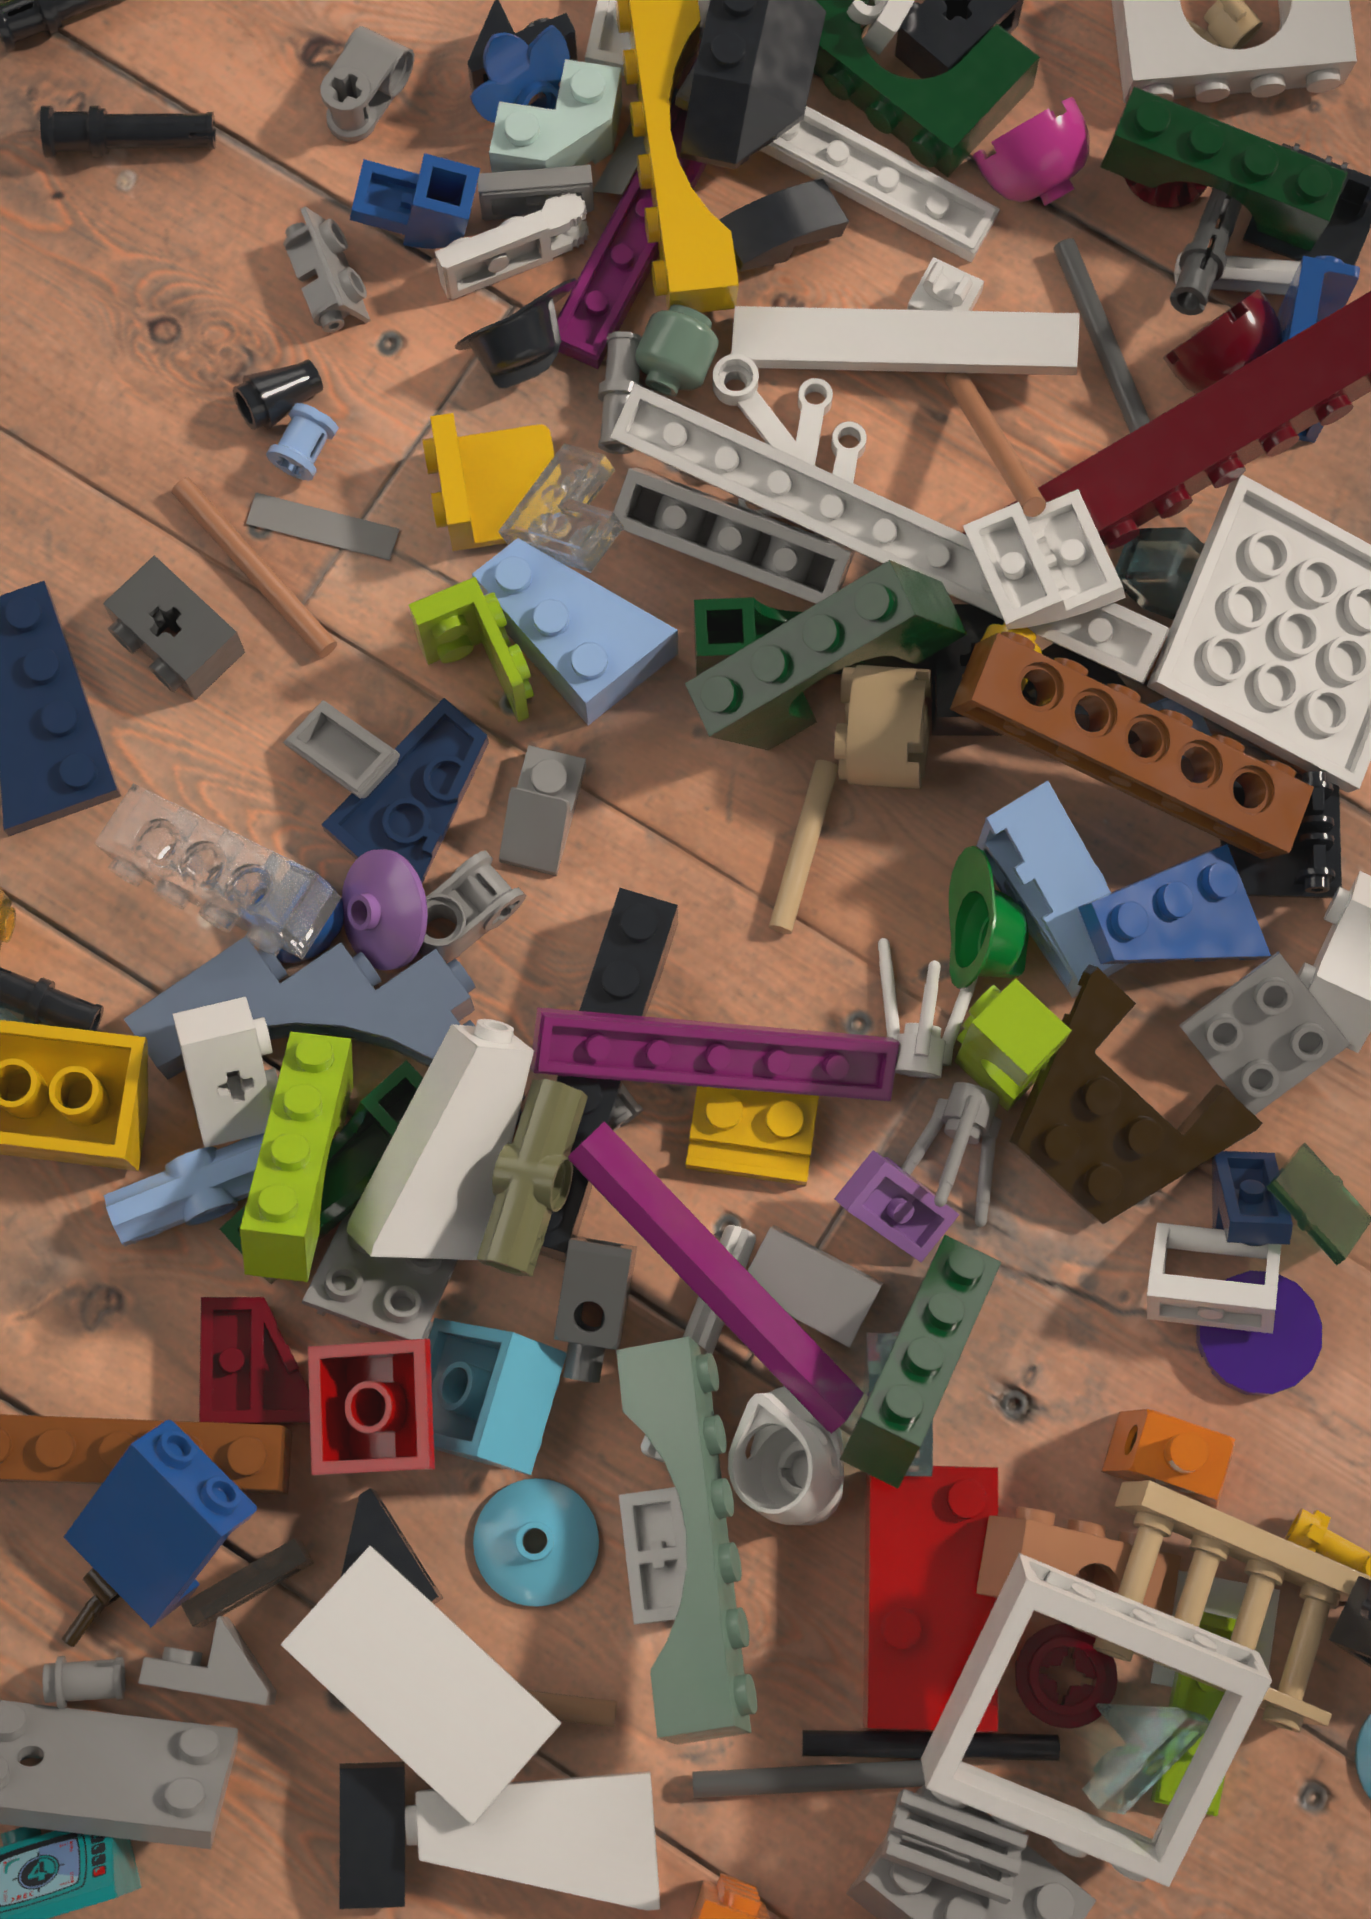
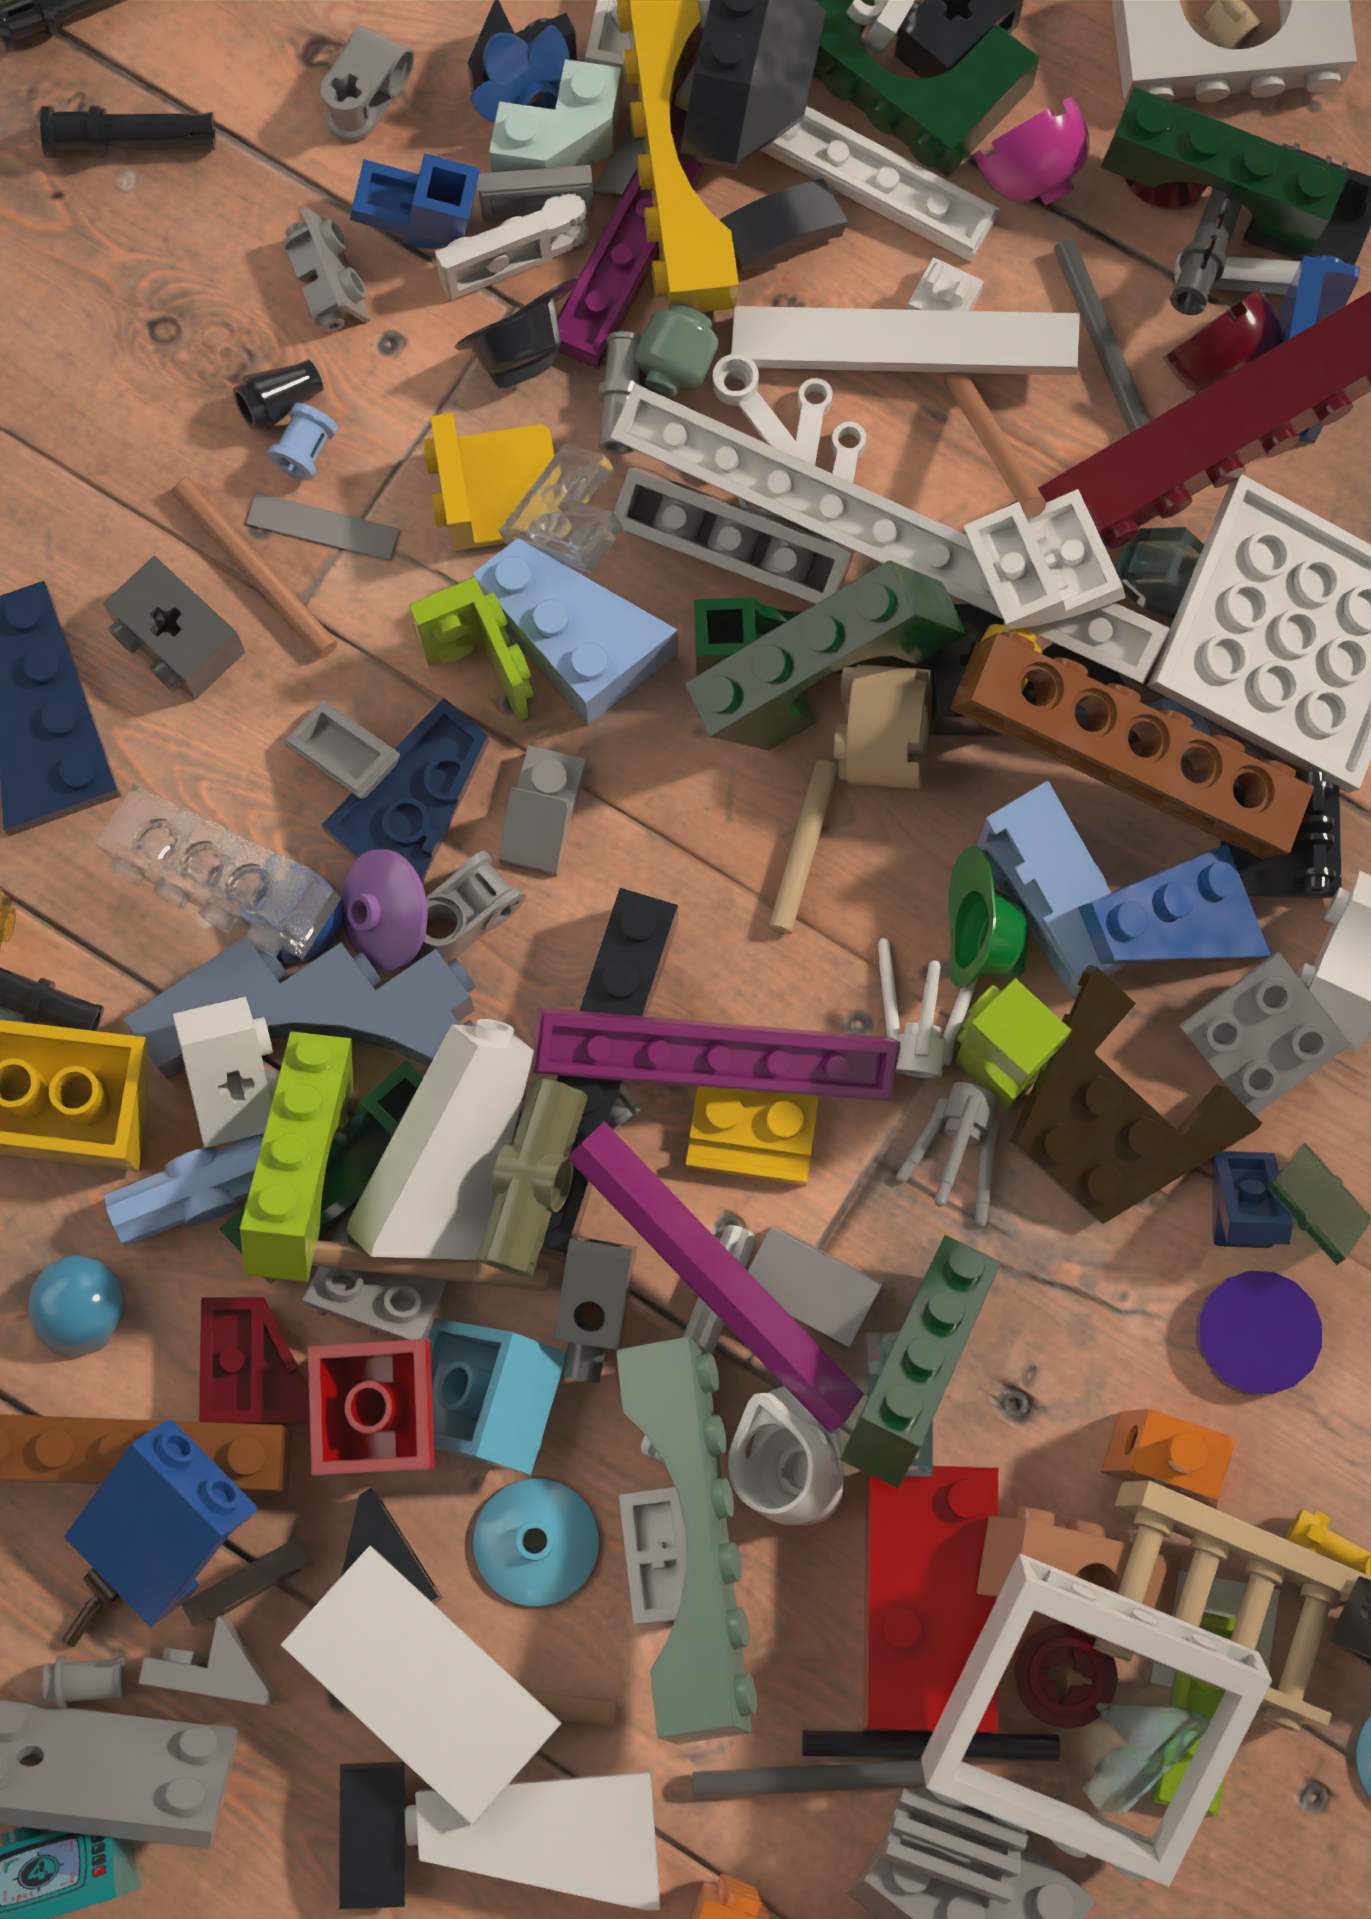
medium lavender slope [834,1150,959,1262] -> none
white tile [1147,1222,1281,1334] -> none
none -> dark azure hair [28,1254,124,1358]
none -> medium nougat bar [312,1240,549,1291]

